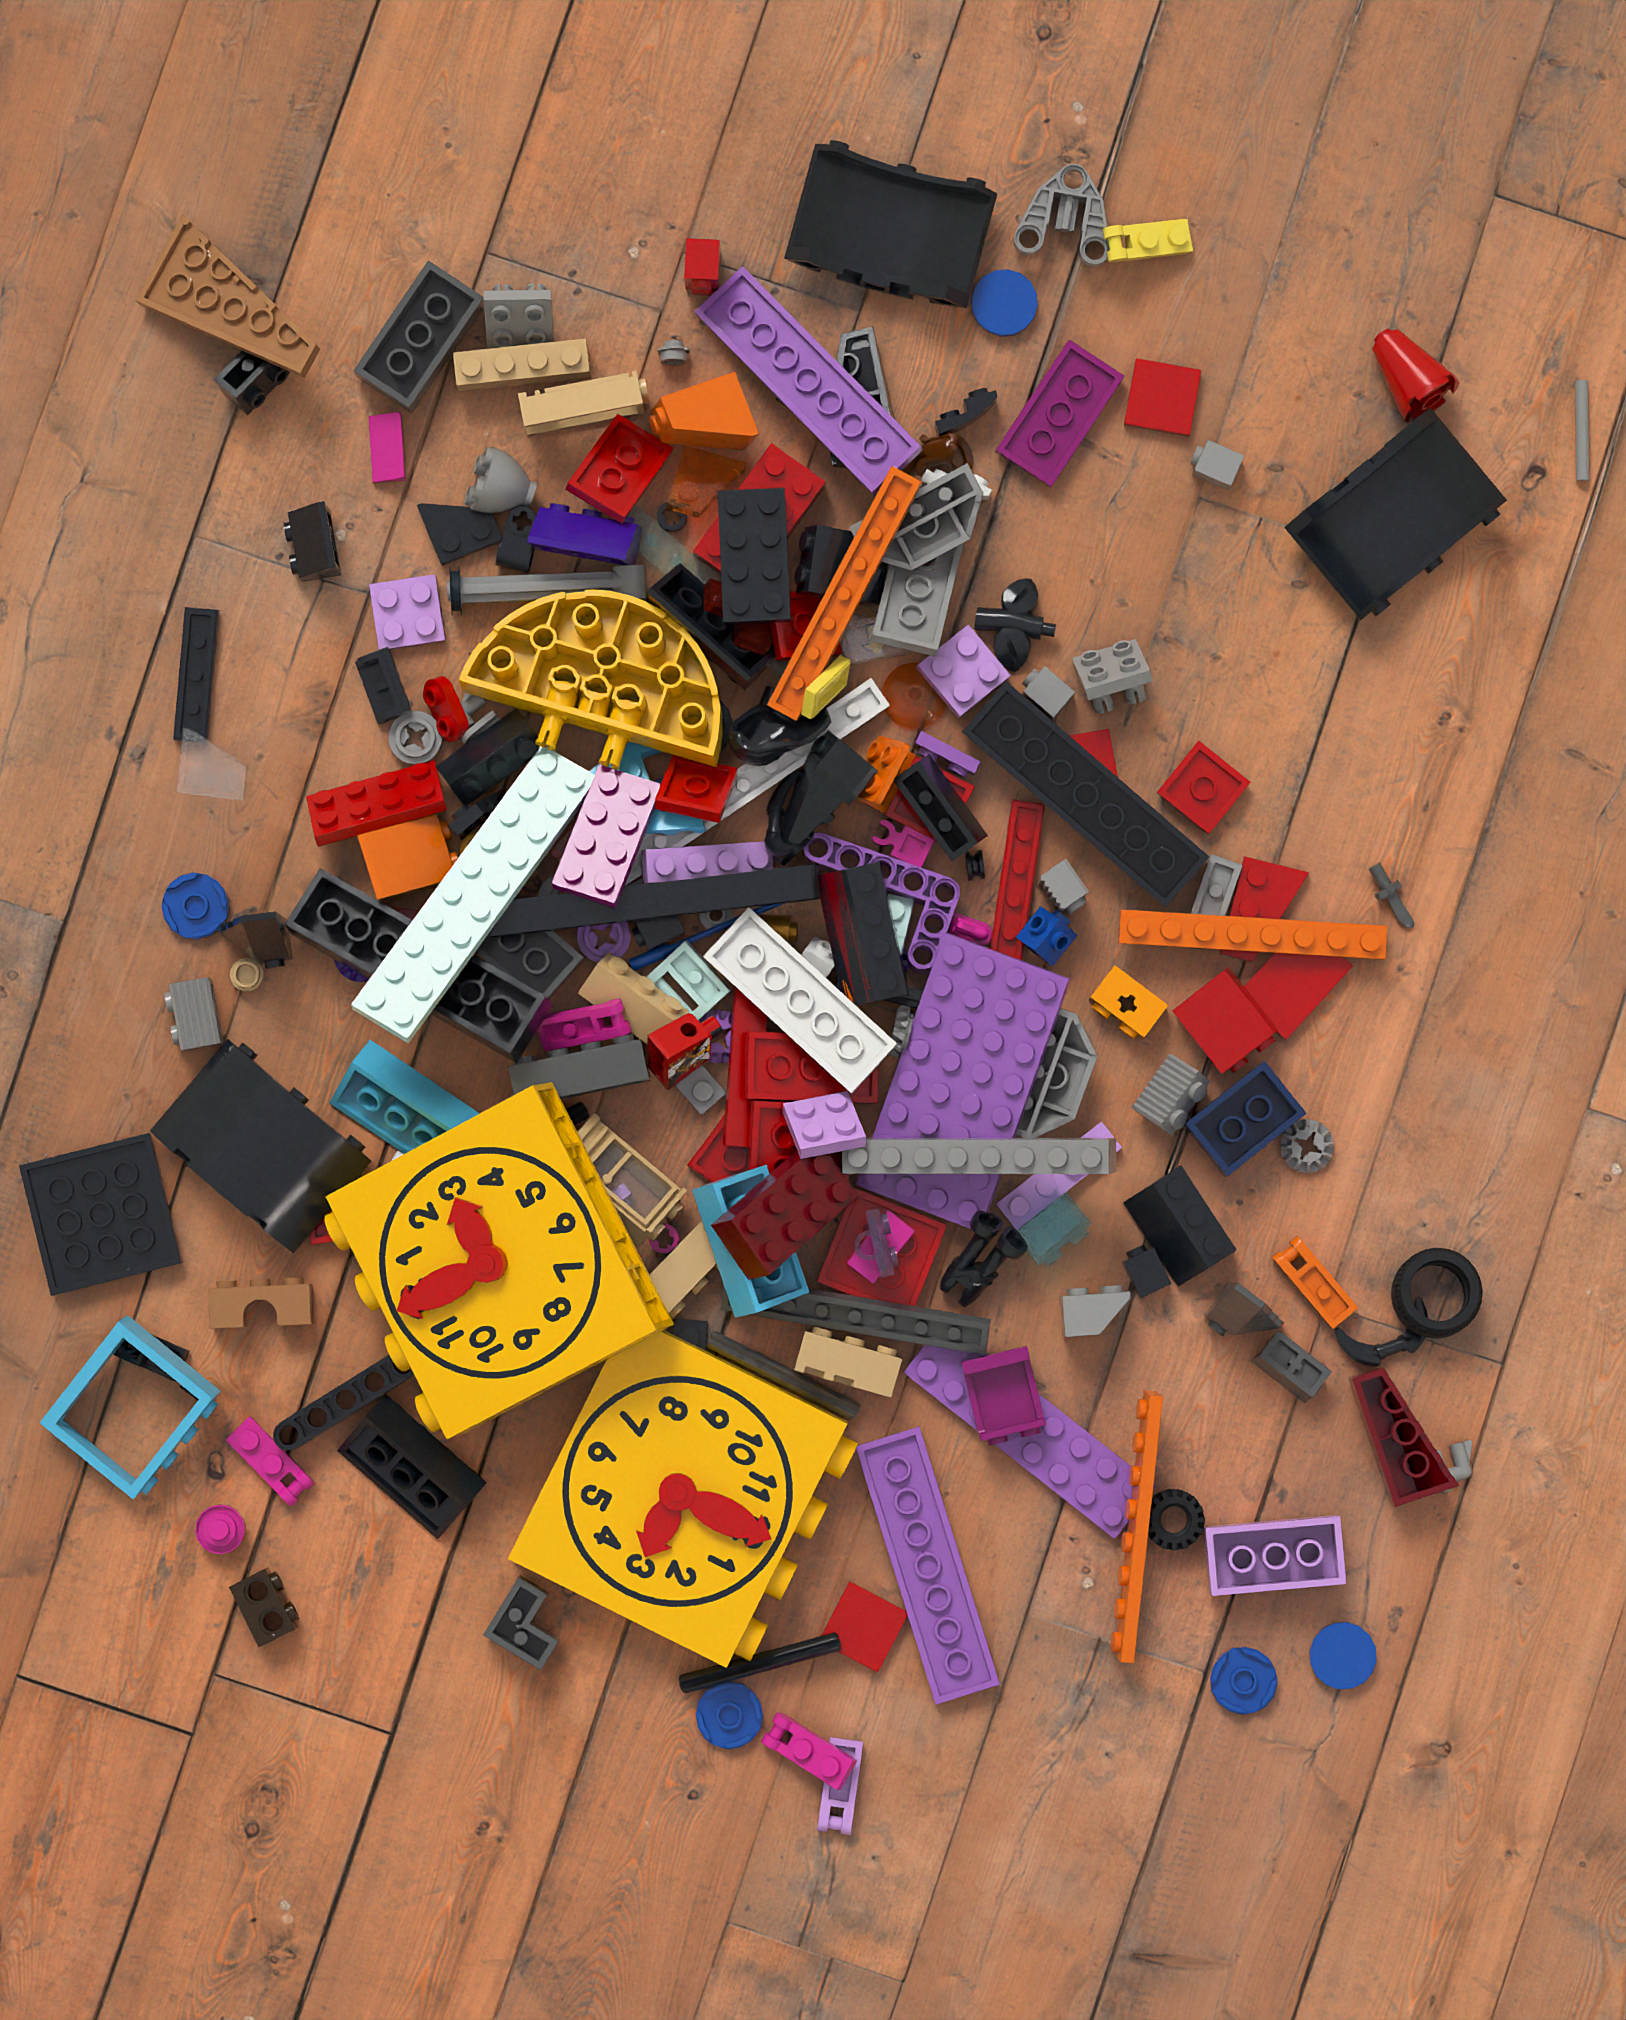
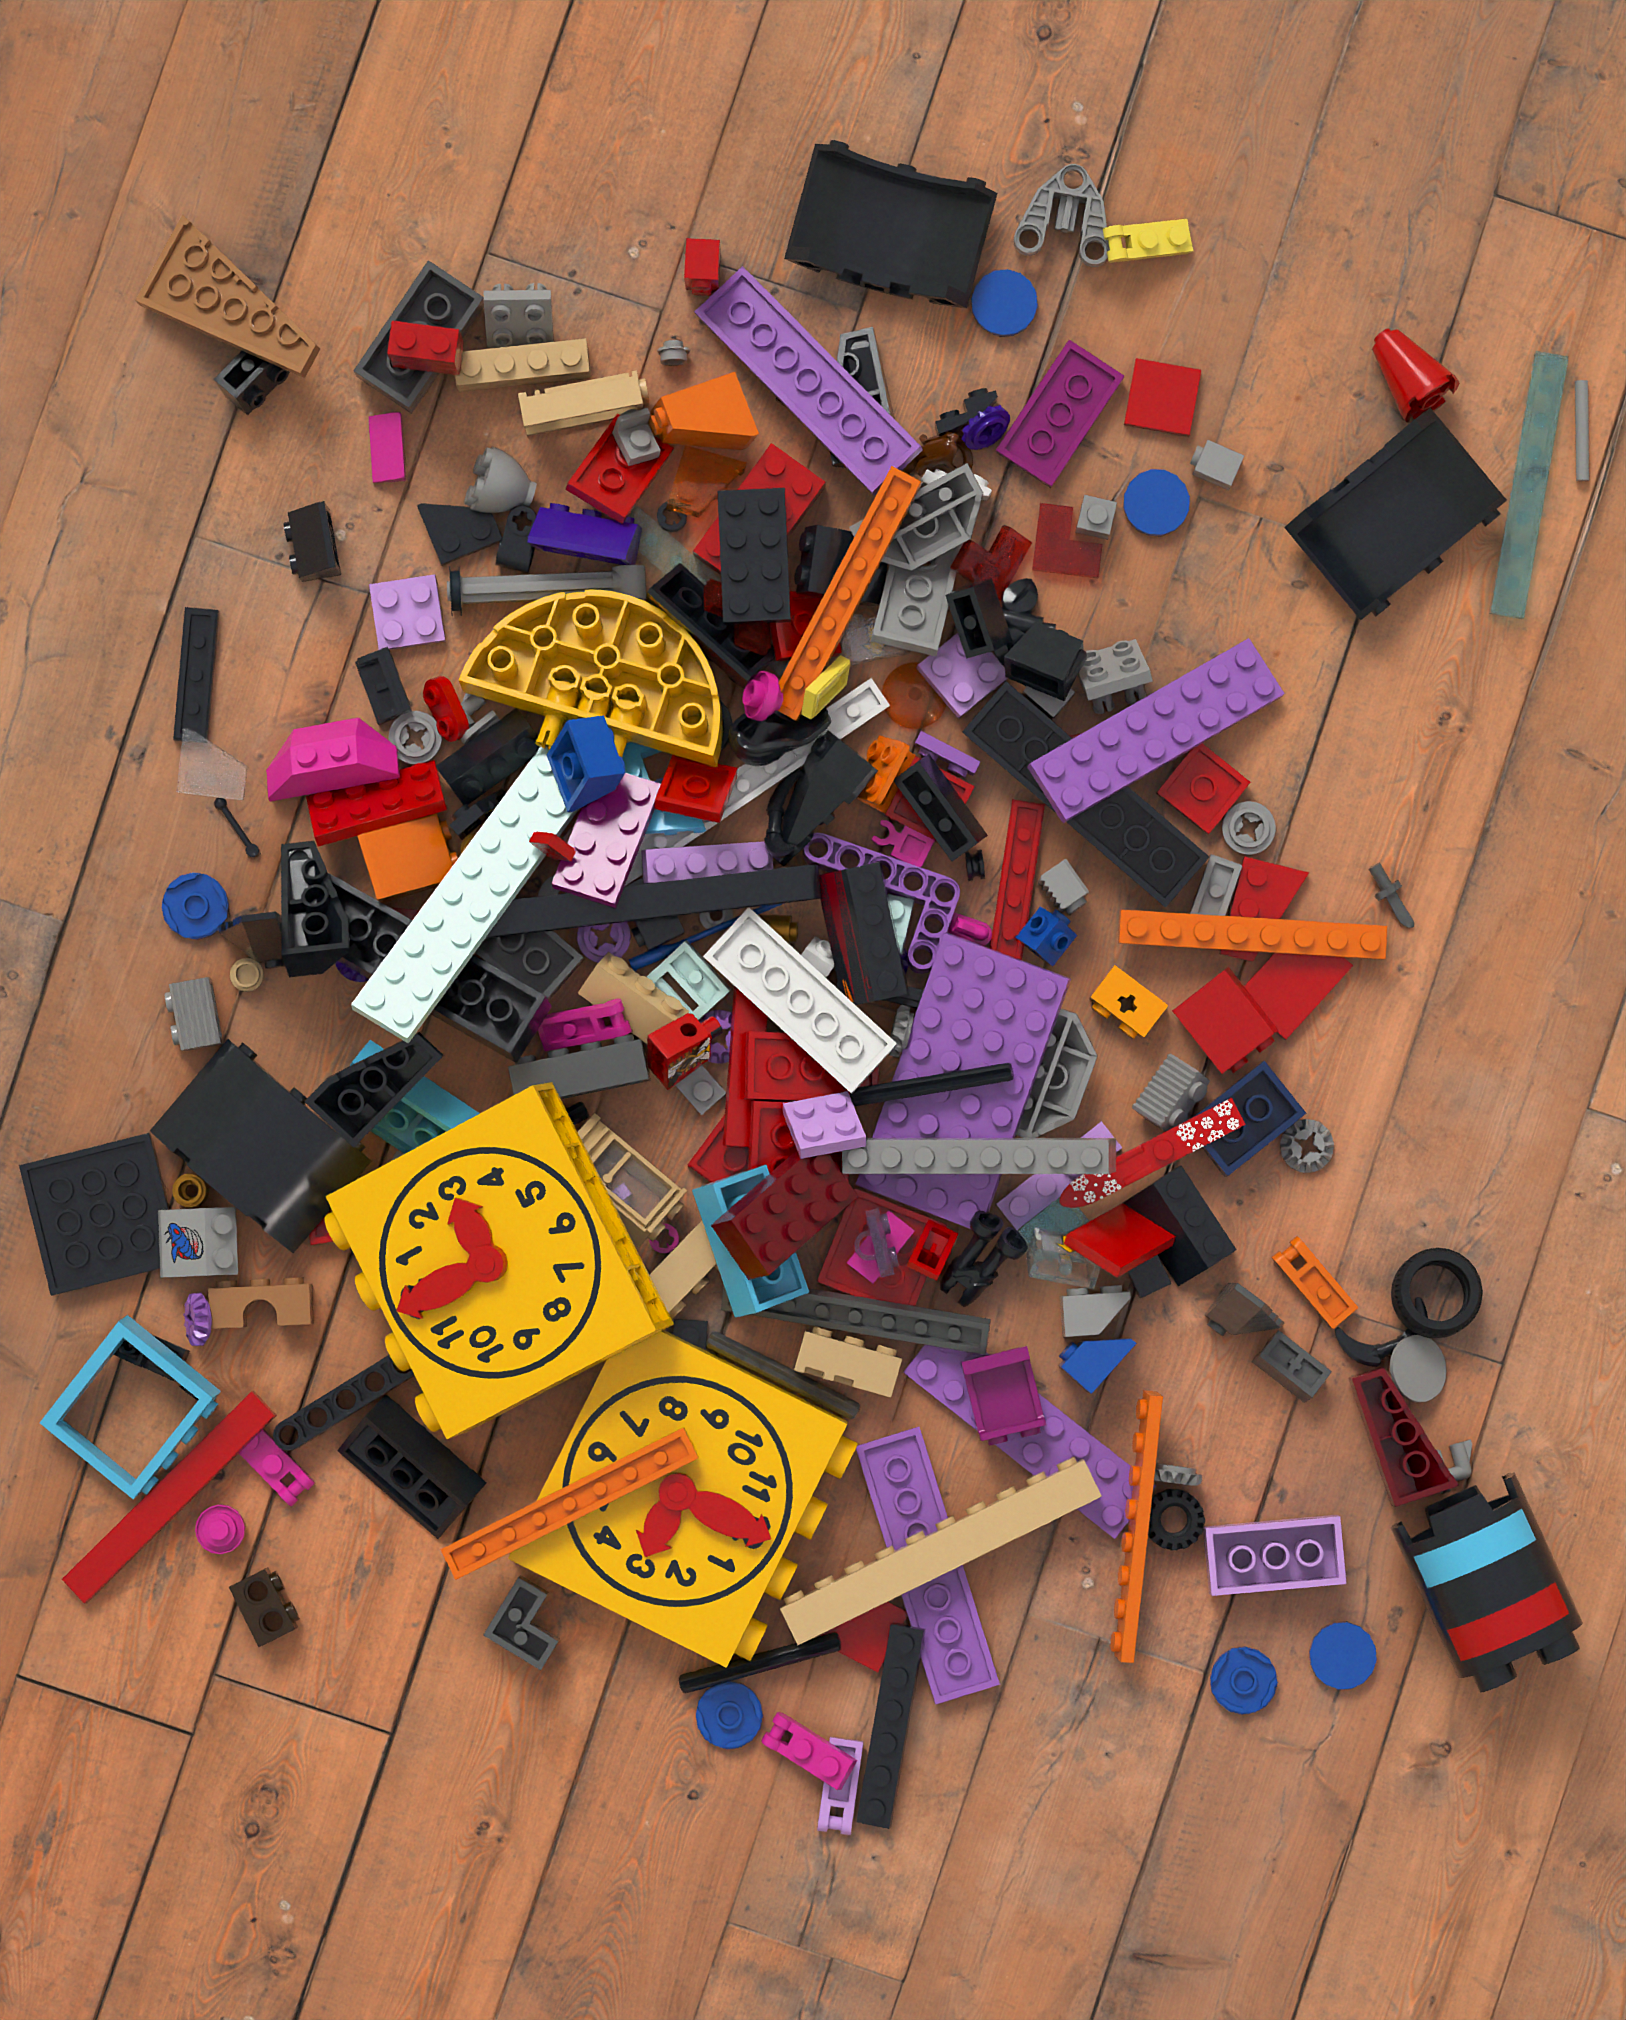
none -> red tile [62,1391,277,1604]
none -> light grey slope [158,1207,238,1278]
none -> pearl gold brick [172,1174,209,1208]
none -> medium lavender gear [183,1292,212,1346]
none -> black hinge [214,797,259,857]
none -> dark pink wedge [266,718,400,802]
none -> black wedge [281,841,350,977]
none -> black wedge [304,1032,444,1148]
none -> red brick [387,321,464,376]
none -> orange plate [440,1427,699,1580]
none -> red tile [529,831,576,861]
none -> blue slope [547,715,625,812]
none -> light grey bracket [612,408,661,466]
none -> dark pink plate [742,671,783,721]
none -> tan brick [780,1456,1102,1645]
none -> black axle [850,1063,1014,1106]
none -> black plate [856,1623,926,1829]
none -> red slope [906,1219,959,1281]
none -> black brick [945,578,1013,659]
none -> clear red plate [950,525,1032,601]
none -> dark purple gear [962,405,1010,450]
none -> black torso [1004,622,1087,701]
none -> clear brick [1026,1228,1101,1289]
none -> medium lavender plate [1027,638,1285,823]
none -> clear red plate [1032,503,1102,578]
none -> blue slope [1058,1338,1137,1394]
none -> red piece [1059,1098,1246,1208]
none -> red tile [1064,1203,1176,1277]
none -> light grey brick [1075,495,1117,540]
none -> blue tile [1123,469,1190,536]
none -> light grey gear [1154,1463,1202,1486]
none -> light grey gear [1222,801,1276,855]
none -> light grey piece [1390,1335,1446,1402]
none -> black brick [1391,1473,1583,1693]
none -> clear light blue tile [1490,351,1569,619]

